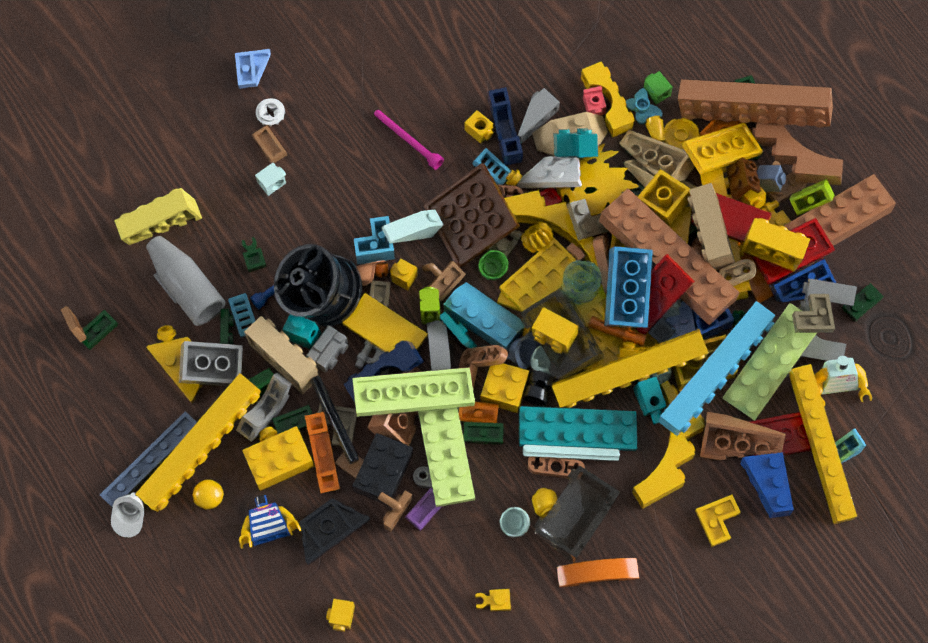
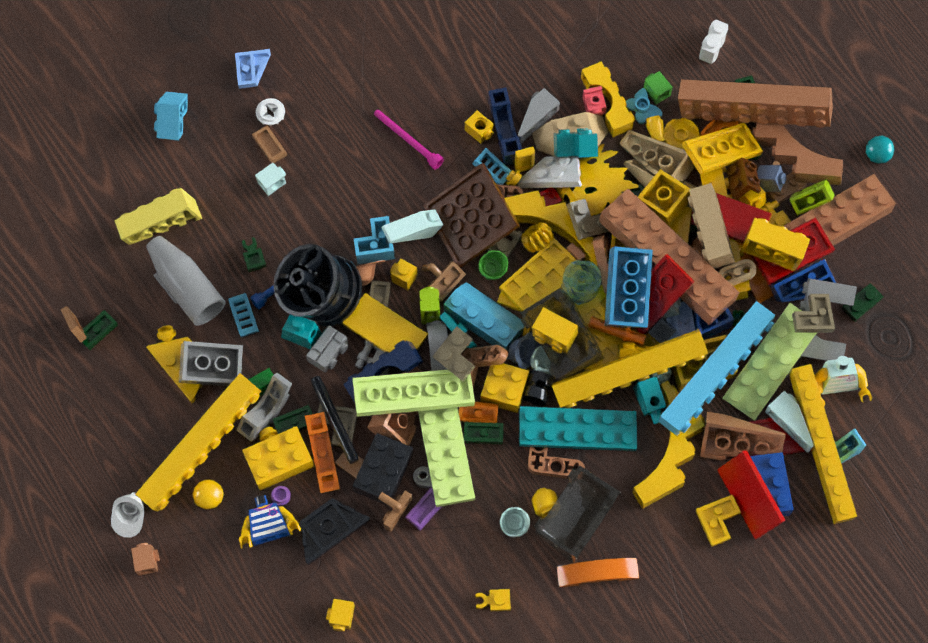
sand blue plate [100,411,197,508] -> none
dark green plate [220,309,234,345] -> none
tan brick [244,316,318,395] -> none
orange hinge [375,263,389,278] -> none
light aqua axle [523,445,620,461] -> none
none -> nougat brick [131,543,160,576]
none -> medium azure brick [154,92,188,140]
none -> medium lavender plate [271,486,291,506]
none -> dark tan plate [432,326,475,381]
none -> yellow tile [515,147,535,172]
none -> white brick [699,20,728,64]
none -> red tile [717,450,786,539]
none -> light aqua slope [765,391,814,453]
none -> teal hair [866,136,894,164]

